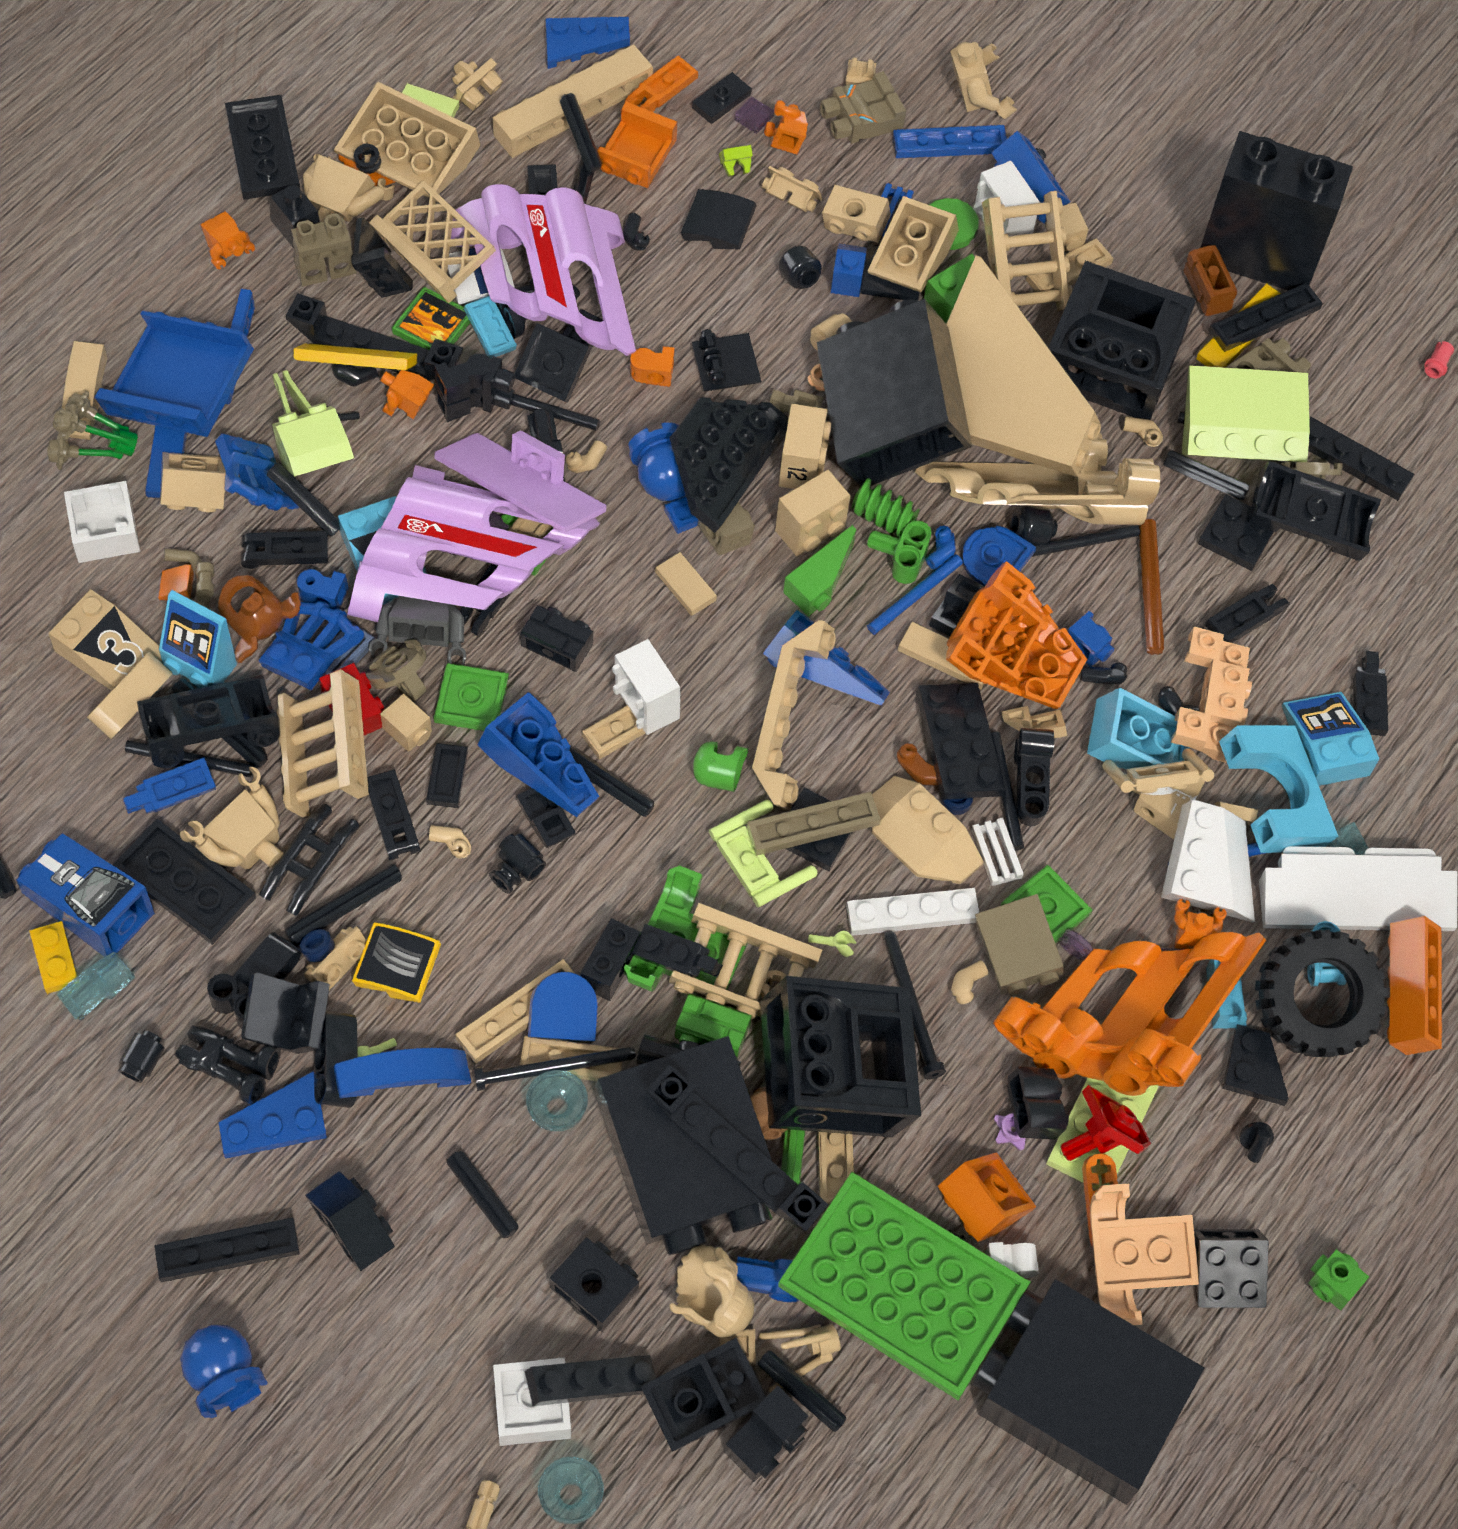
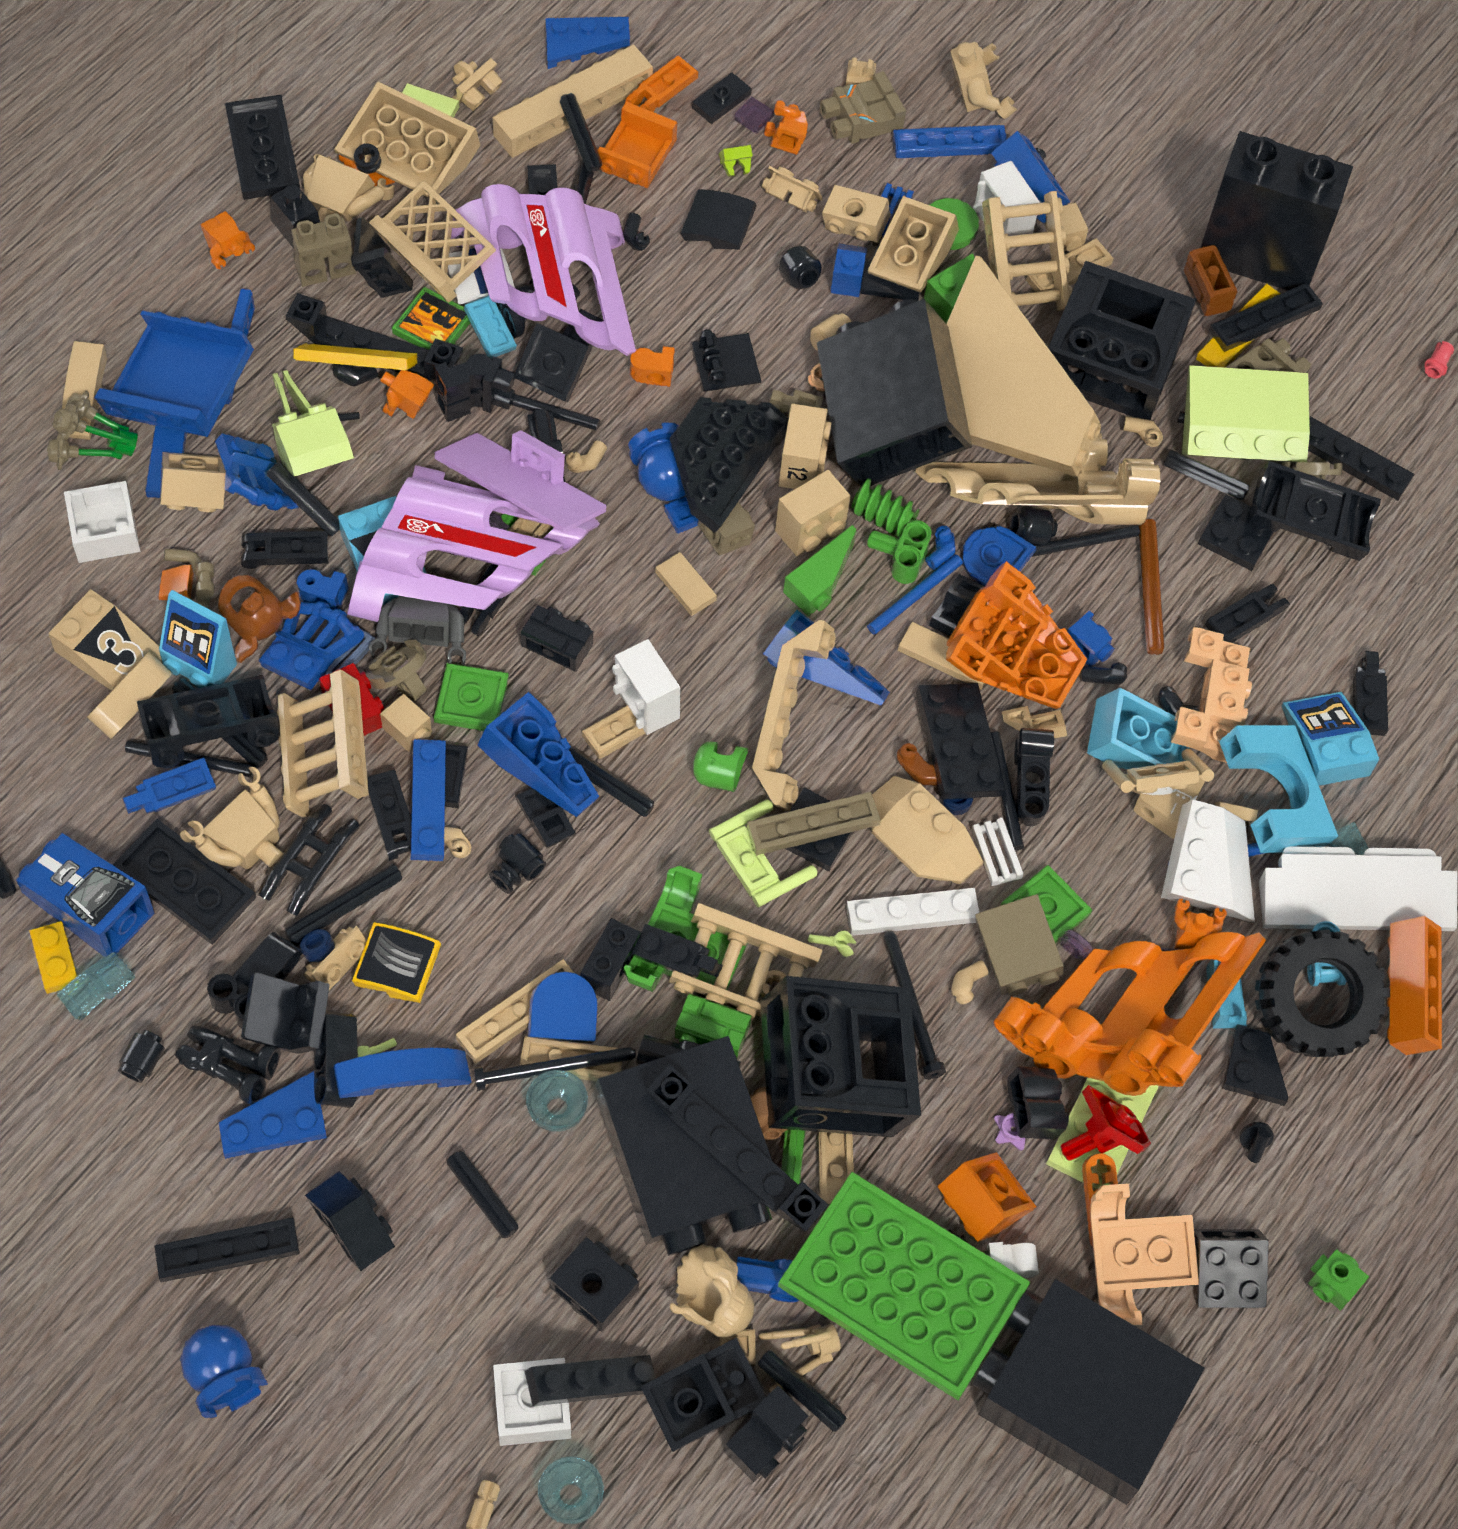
none -> blue plate [410,739,446,861]

